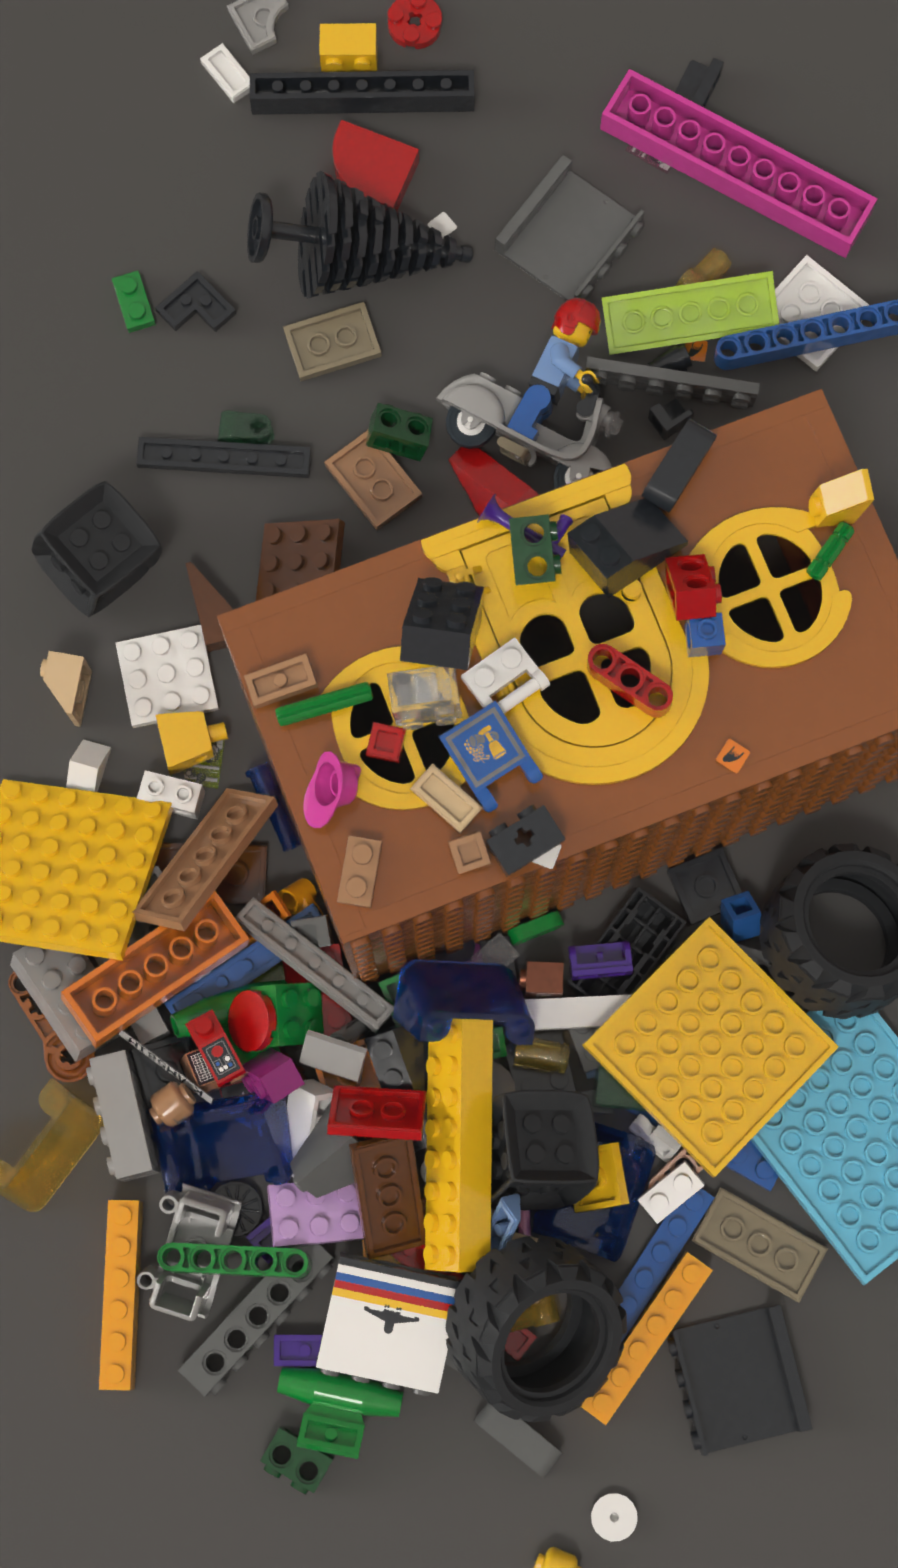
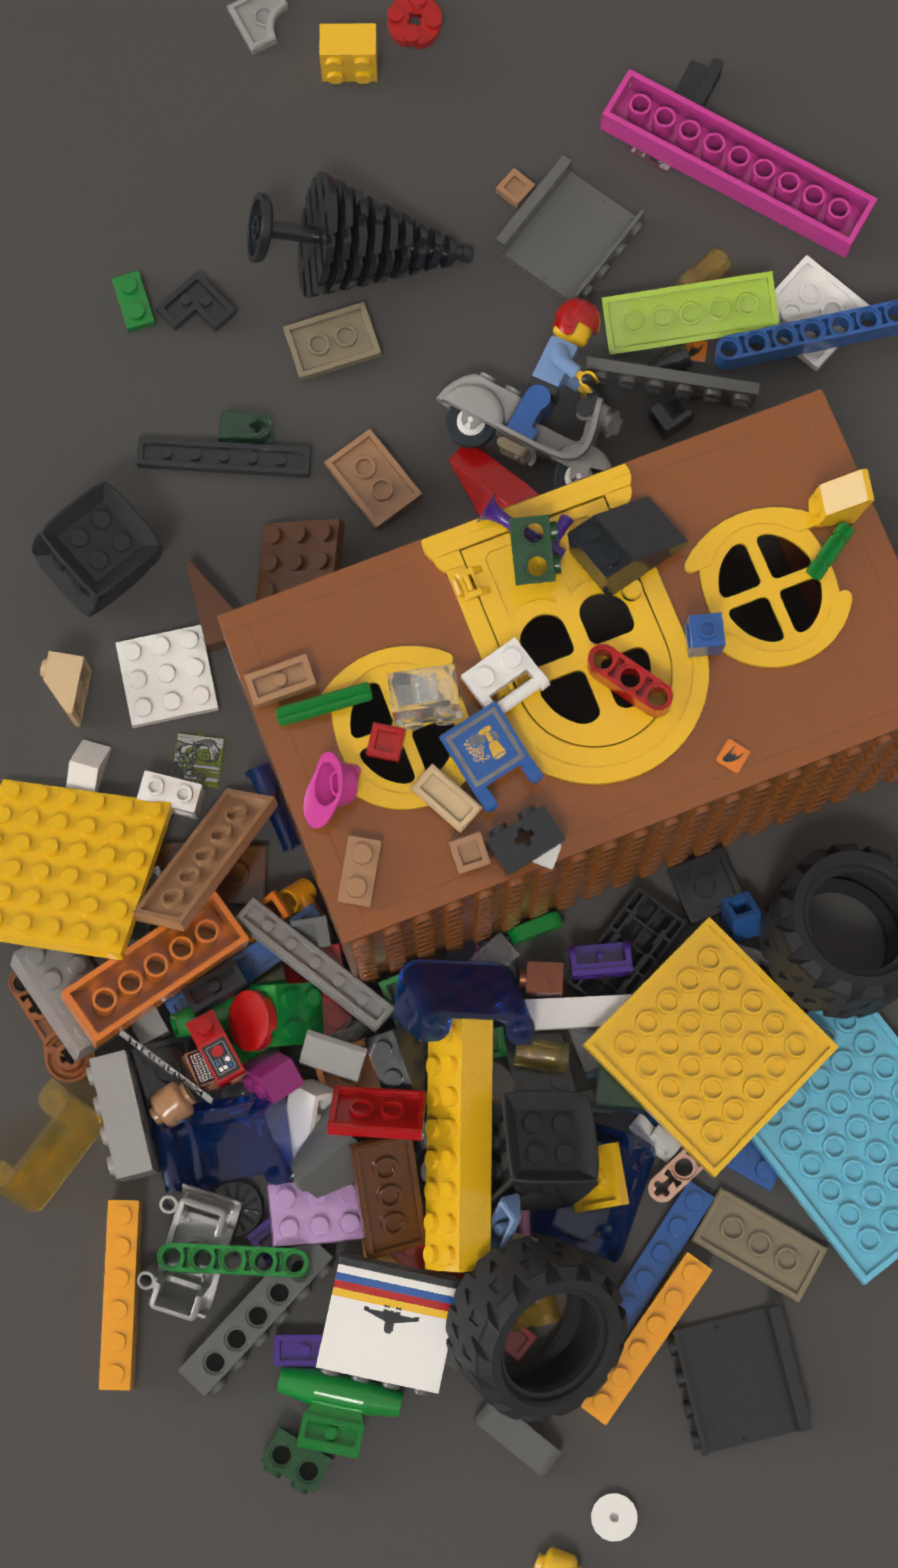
yellow torso [155,711,228,775] -> none
white tile [200,43,250,103] -> none
black brick [249,70,475,115] -> none
red brick [333,120,419,213] -> none
dark green brick [366,403,433,461] -> none
black brick [400,577,484,670] -> none
white sticker [427,212,457,239] -> none
white plate [638,1160,705,1224] -> none
black beam [641,418,717,513] -> none
red brick [665,554,722,621] -> none
none -> black panel [181,959,250,1018]
none -> medium nougat plate [496,168,535,209]

